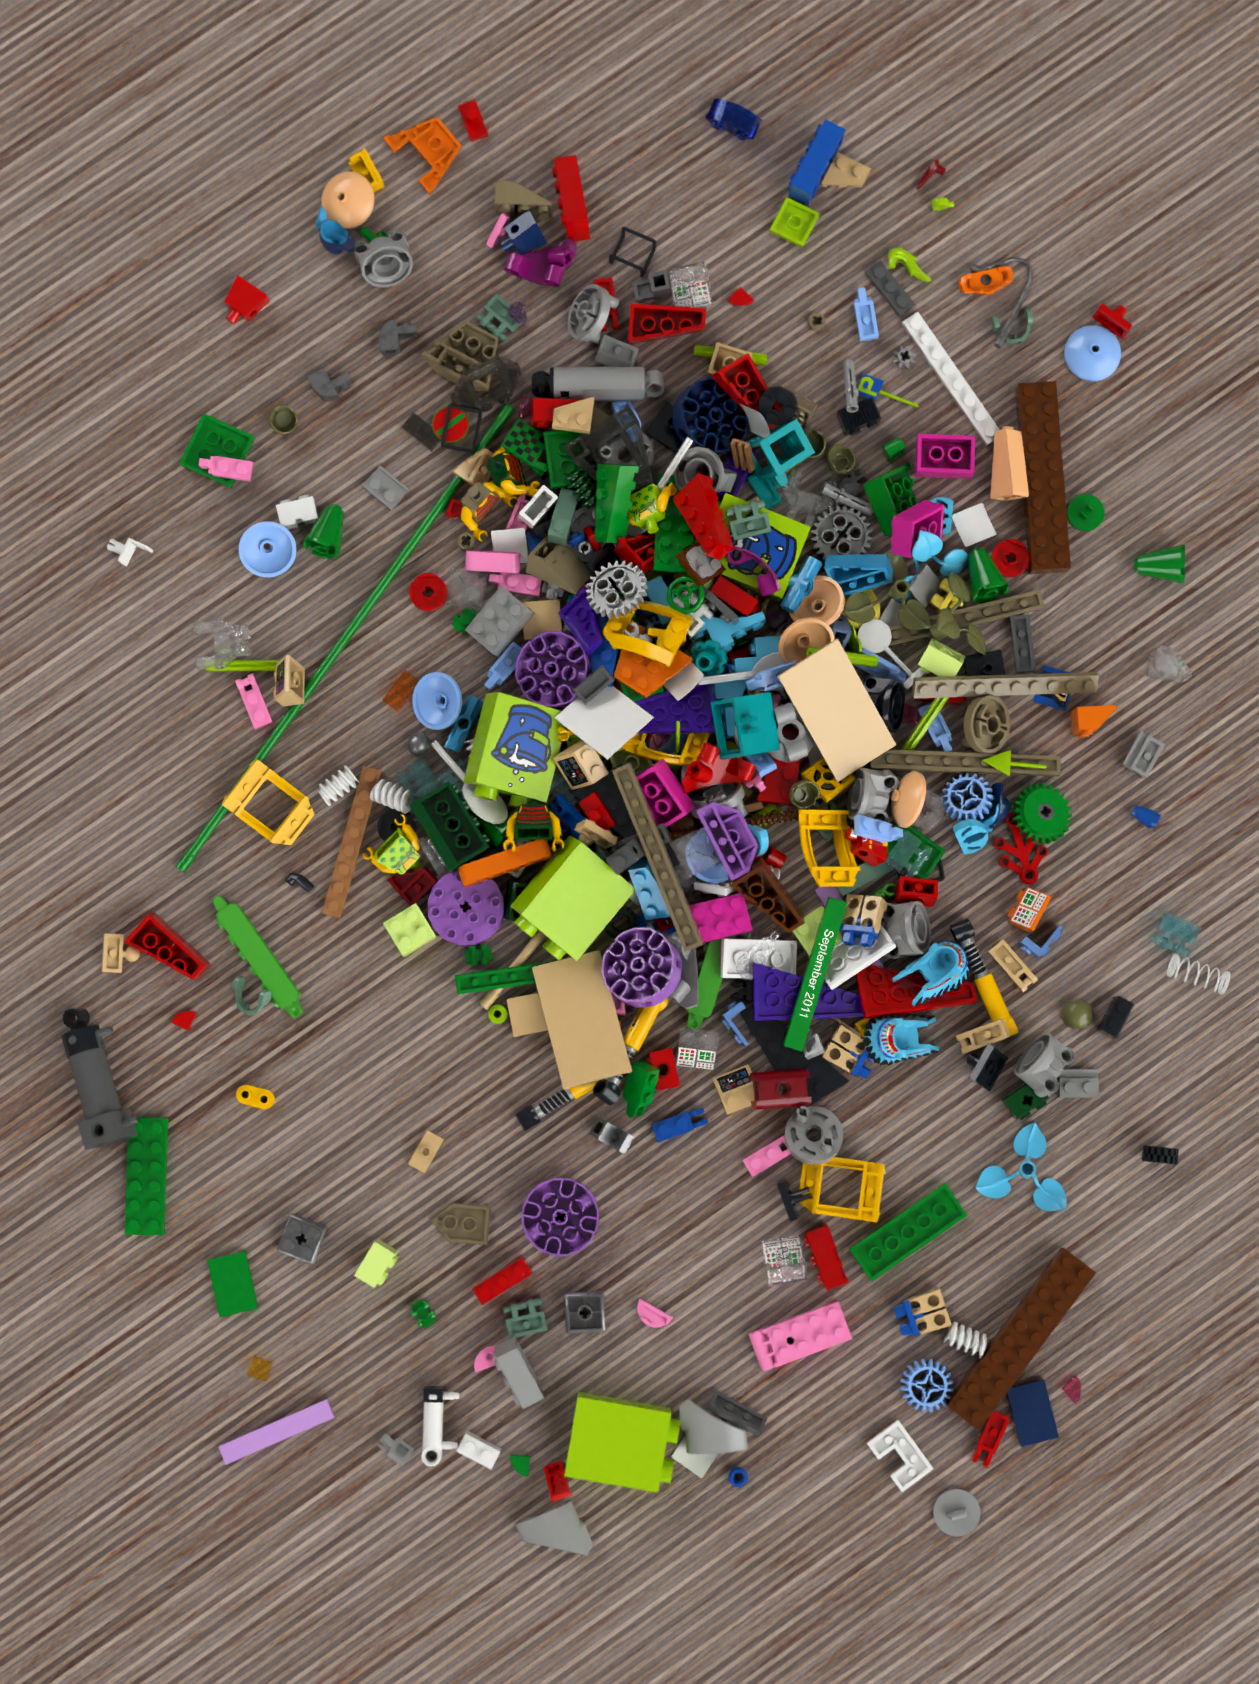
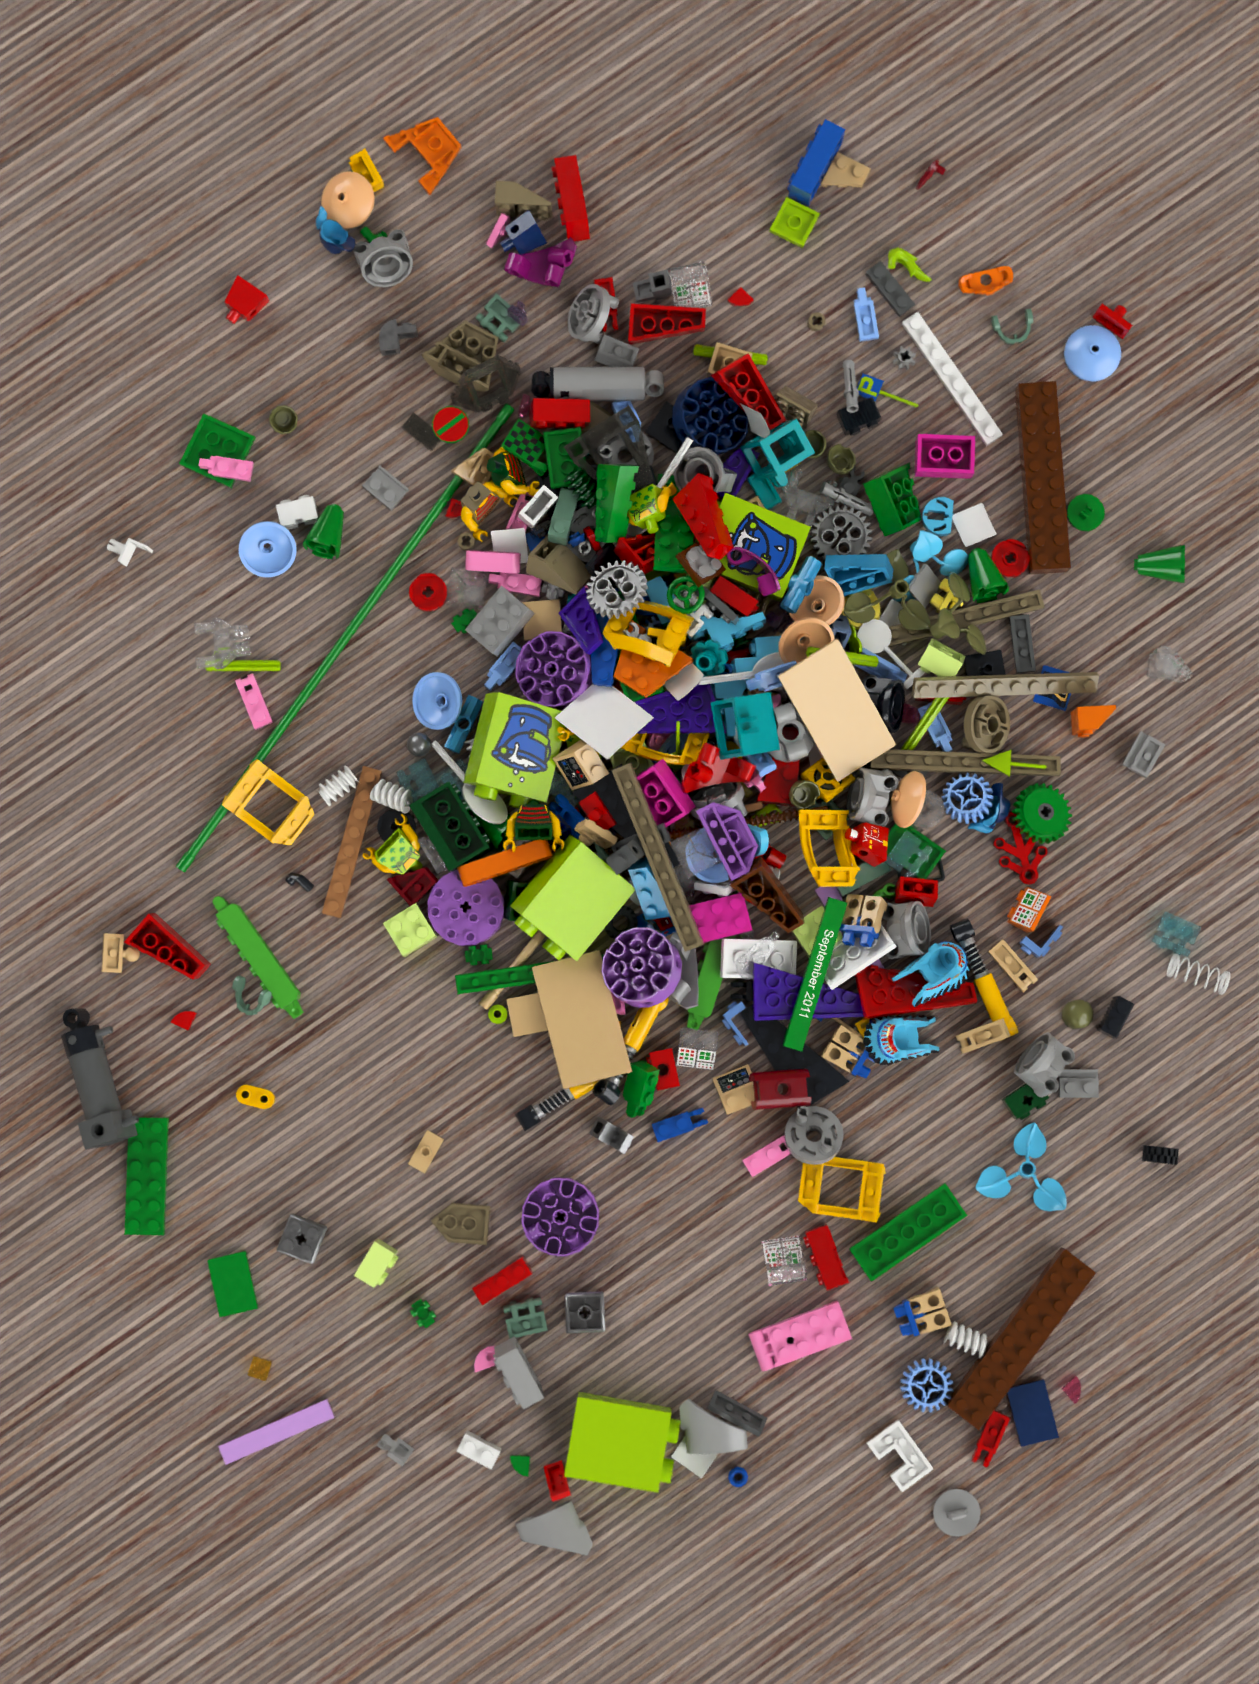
tan slope [273,655,305,706] -> none
flat silver brick [307,368,353,401] -> none
clear orange plate [382,670,419,712] -> none
white piece [421,1386,459,1466] -> none
black piece [441,404,482,453] -> none
red tile [458,100,488,142] -> none
tan wing [552,397,595,434] -> none
dark grey tile [572,665,614,705] -> none
black piece [609,227,656,277] -> none
bright pink plate [637,1298,673,1328] -> none
clear blue brick [705,99,762,141] -> none
sand green plate [726,500,771,541] -> none
medium nougat tile [730,438,755,473] -> none
black plate [758,386,798,425] -> none
black tile [777,1179,812,1221] -> none
light grey plate [803,1027,825,1060] -> none
light blue hinge [854,814,903,843] -> none
green brick [882,437,906,462] -> none
dark pink brick [891,500,944,558] -> none
lime piece [931,197,954,210] -> none
medium azure piece [953,819,988,854] -> none
black tile [967,1044,1008,1091] -> none
flat silver piece [969,258,1033,348] -> none
light nougat slope [990,426,1029,501] -> none
blue cone [1131,805,1161,829] -> none

